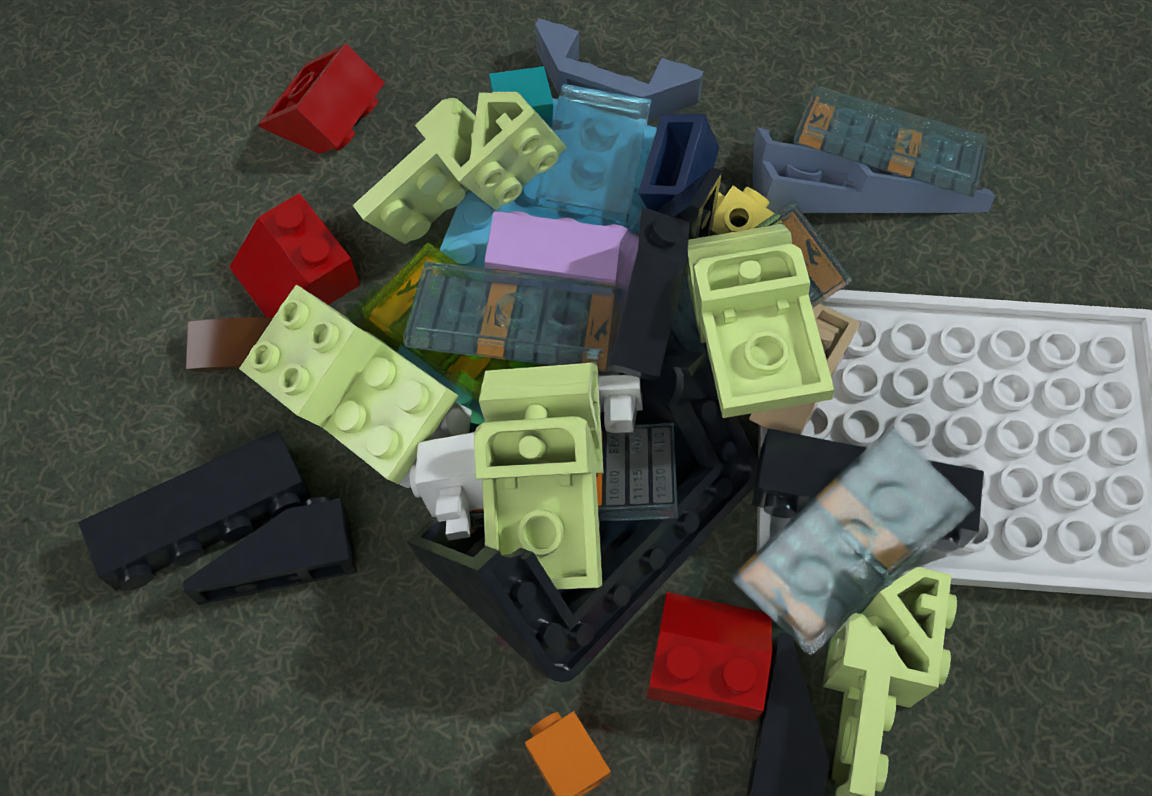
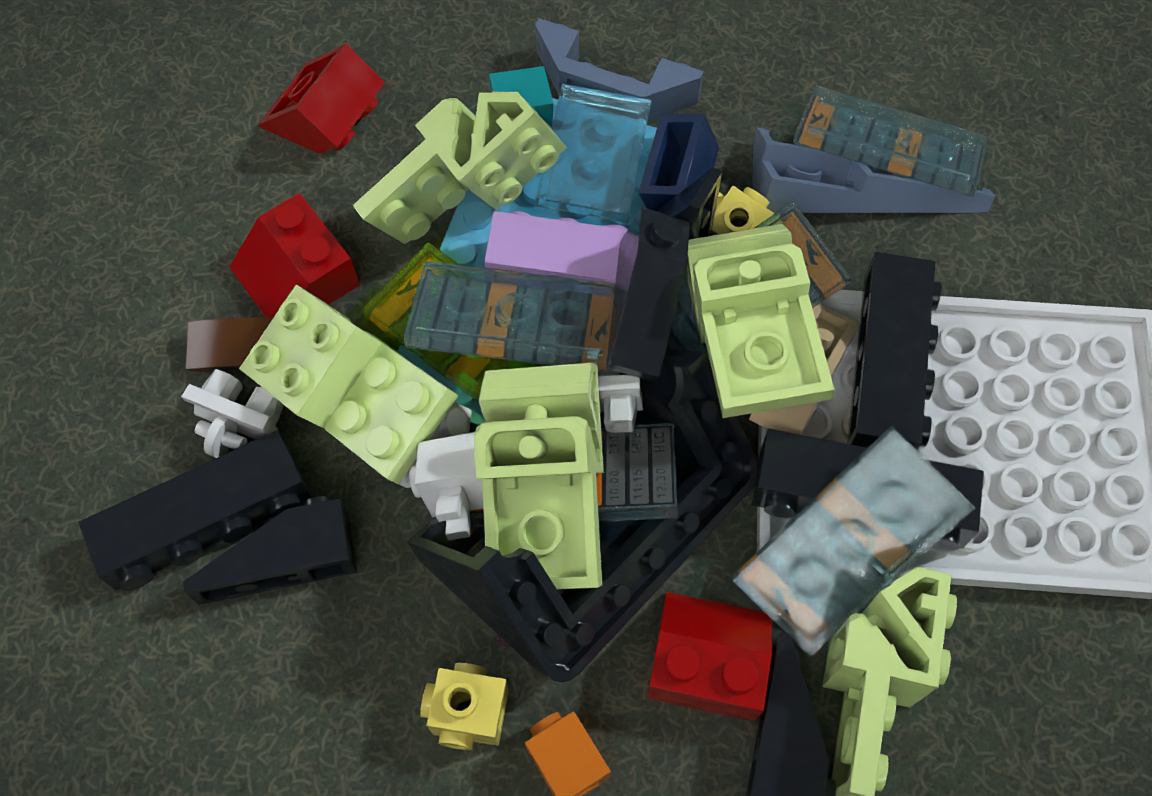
none -> white hips [181,369,284,458]
none -> light yellow brick [421,663,509,750]
none -> black brick [847,252,942,455]

